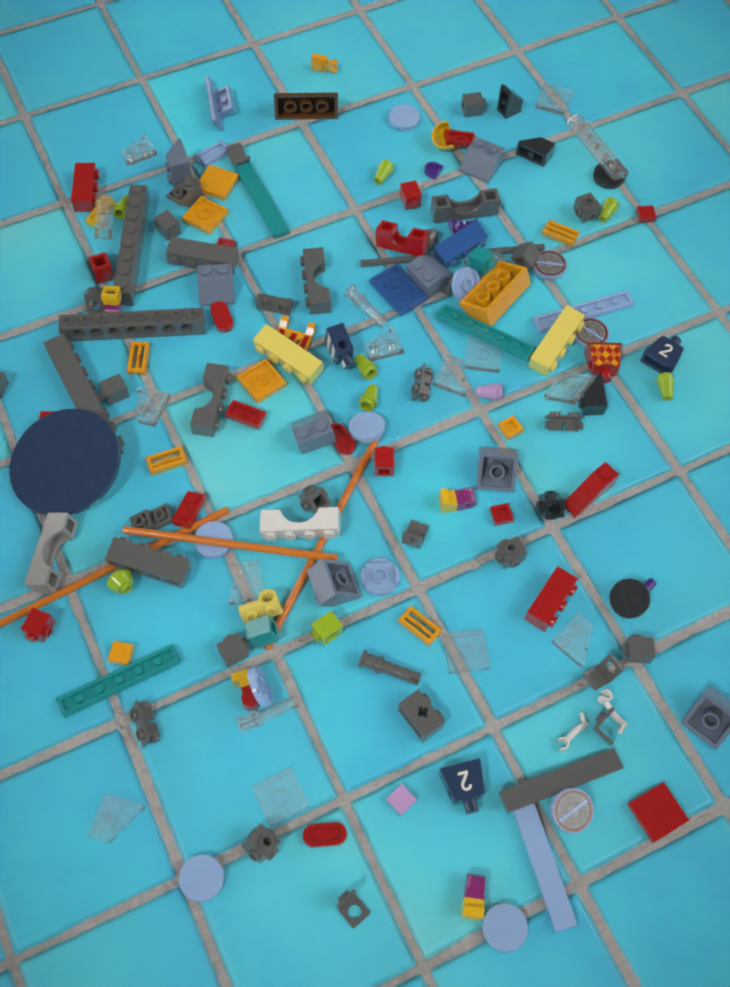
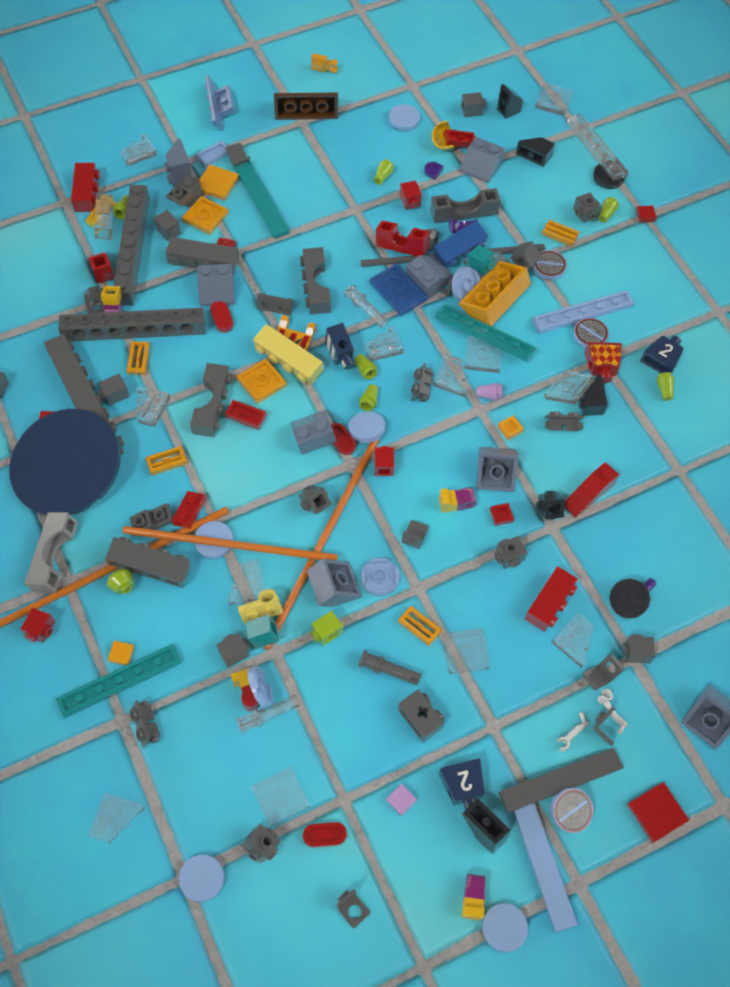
white arch [260,507,341,541] -> none
light yellow brick [529,305,585,376] -> none
none -> black slope [462,798,511,854]

